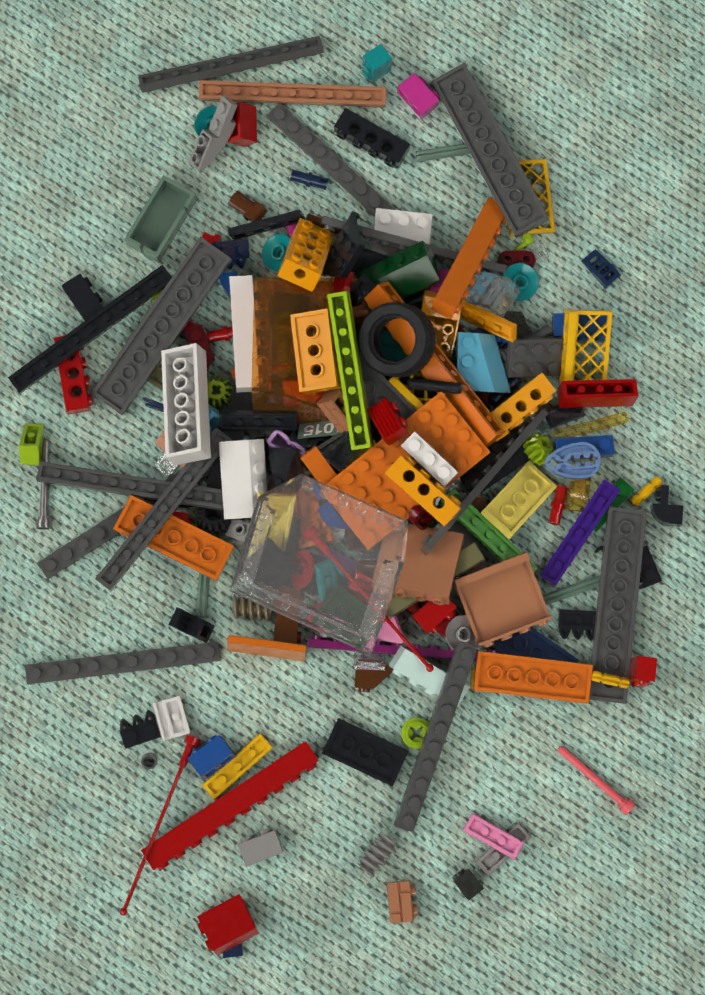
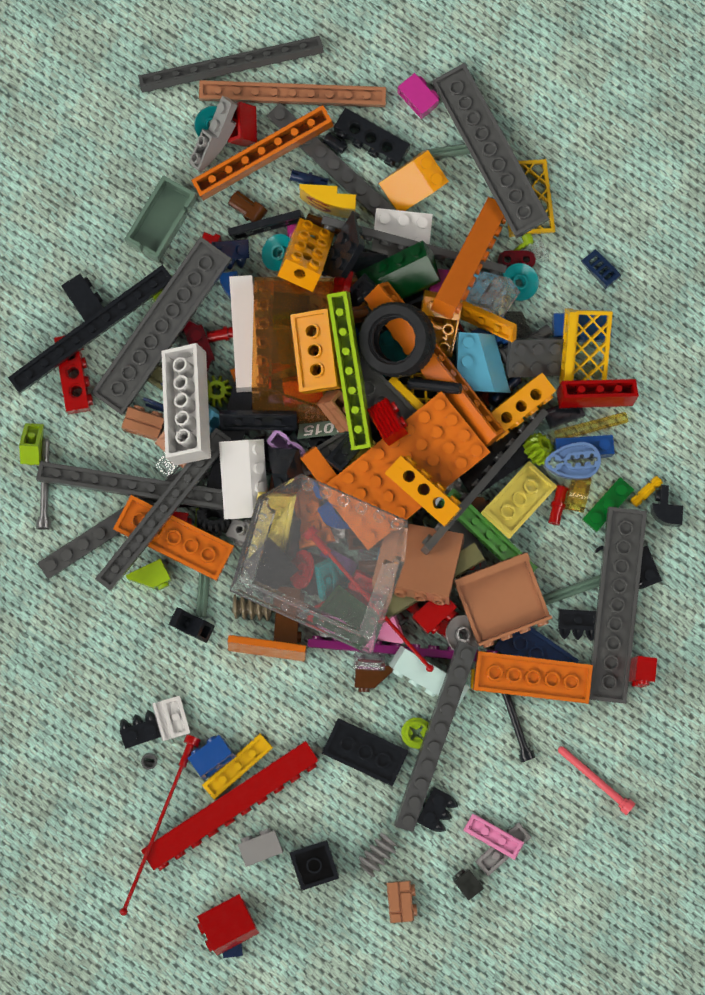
dark grey plate [25,642,220,685] -> none
teal brick [361,44,392,83] -> none
white brick [401,432,459,487] -> none
dark red plate [409,505,434,530] -> none
dark purple plate [540,479,620,586] -> none
yellow axle [591,671,630,689] -> none
none -> nougat brick [121,405,164,441]
none -> lime slope [125,559,172,590]
none -> orange brick [191,105,334,201]
none -> black brick [289,840,339,891]
none -> yellow slope [299,184,356,218]
none -> black pin [323,132,348,154]
none -> light orange slope [378,150,449,211]
none -> black plate [417,787,458,832]
none -> black piece [502,694,536,762]

